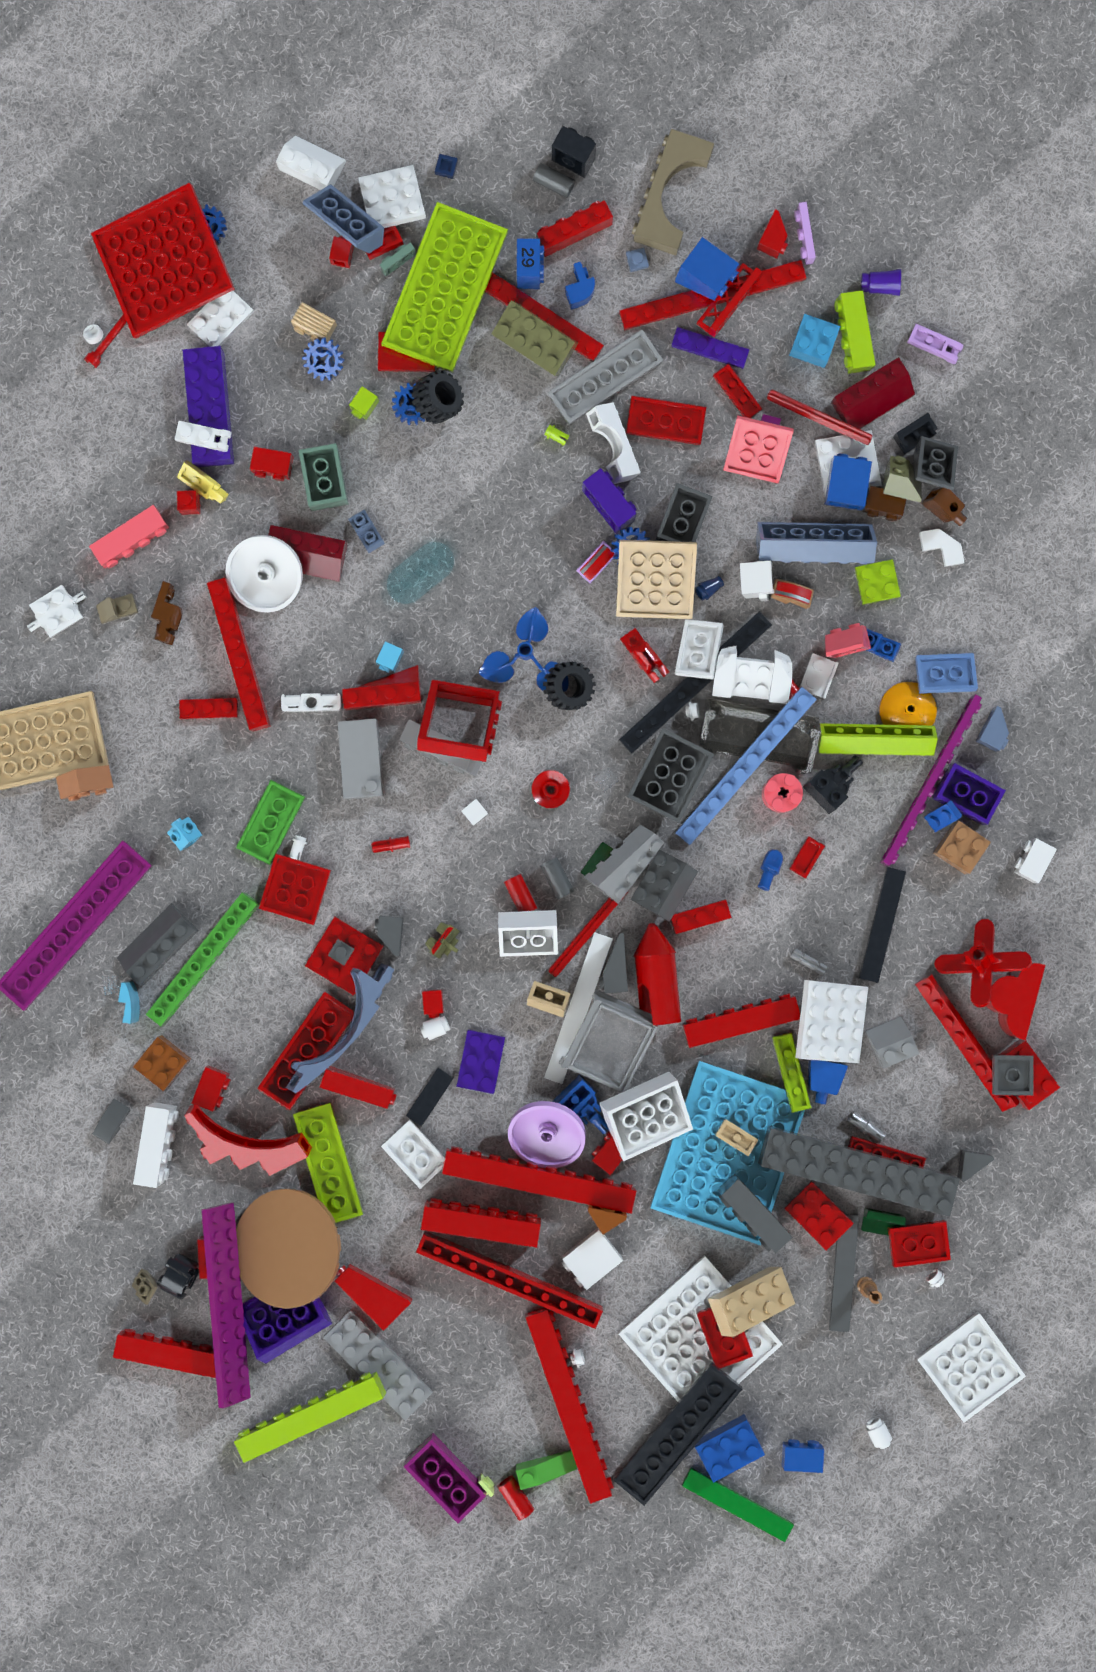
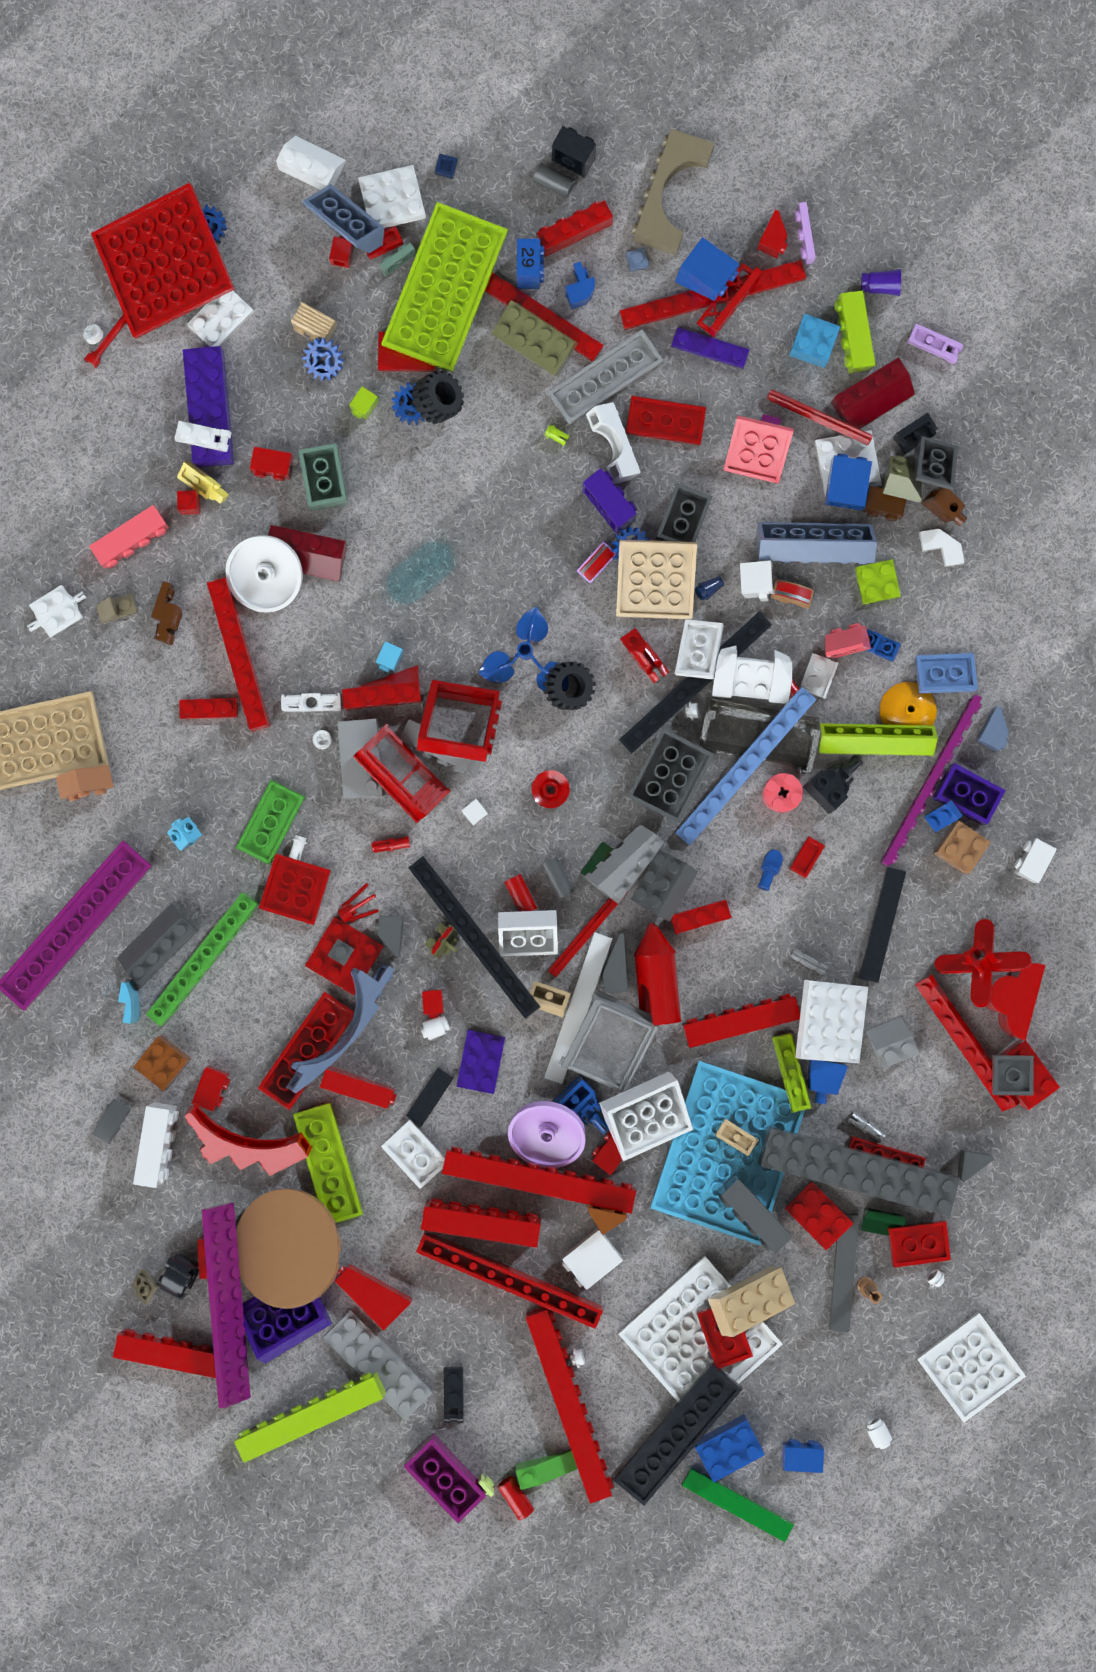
sand blue slope [348,510,385,553] -> none
red tile [713,364,762,418] -> none
none -> white tile [313,730,332,750]
none -> red plant [337,883,379,923]
none -> red piece [353,724,451,823]
none -> black plate [408,856,541,1019]
none -> black plate [443,1367,464,1423]

